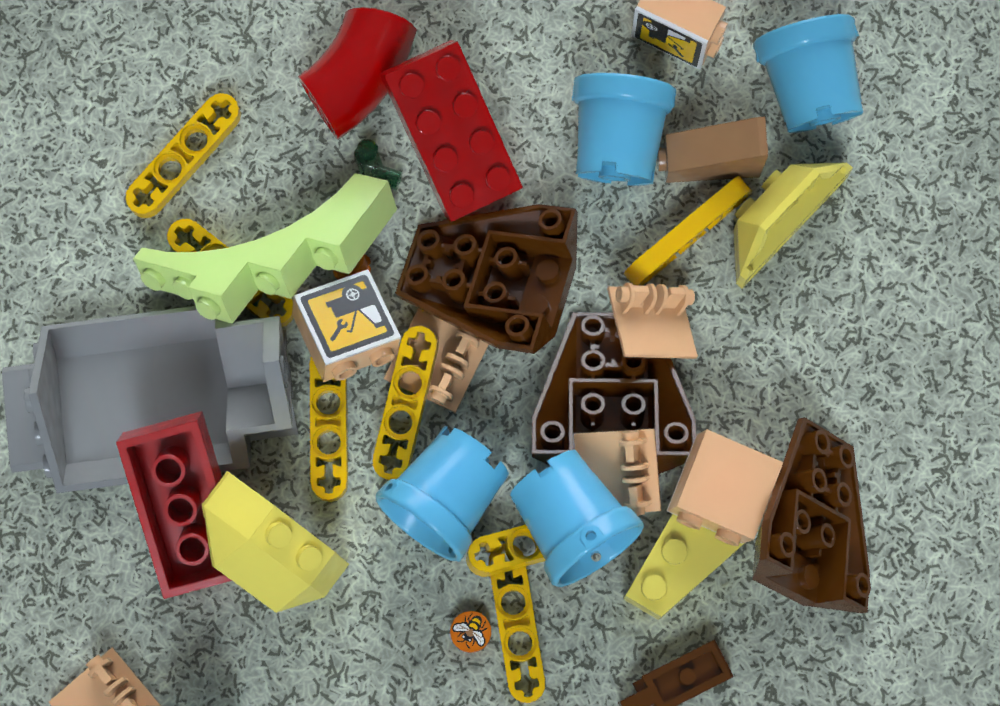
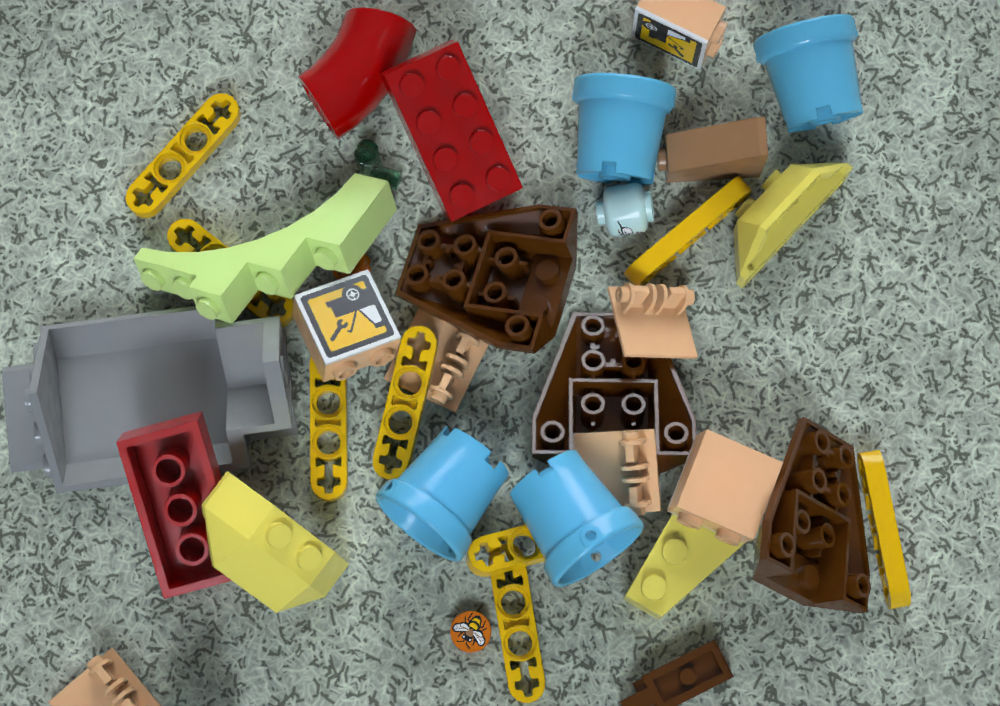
none -> light aqua head [596,182,655,237]
none -> yellow beam [857,450,911,609]

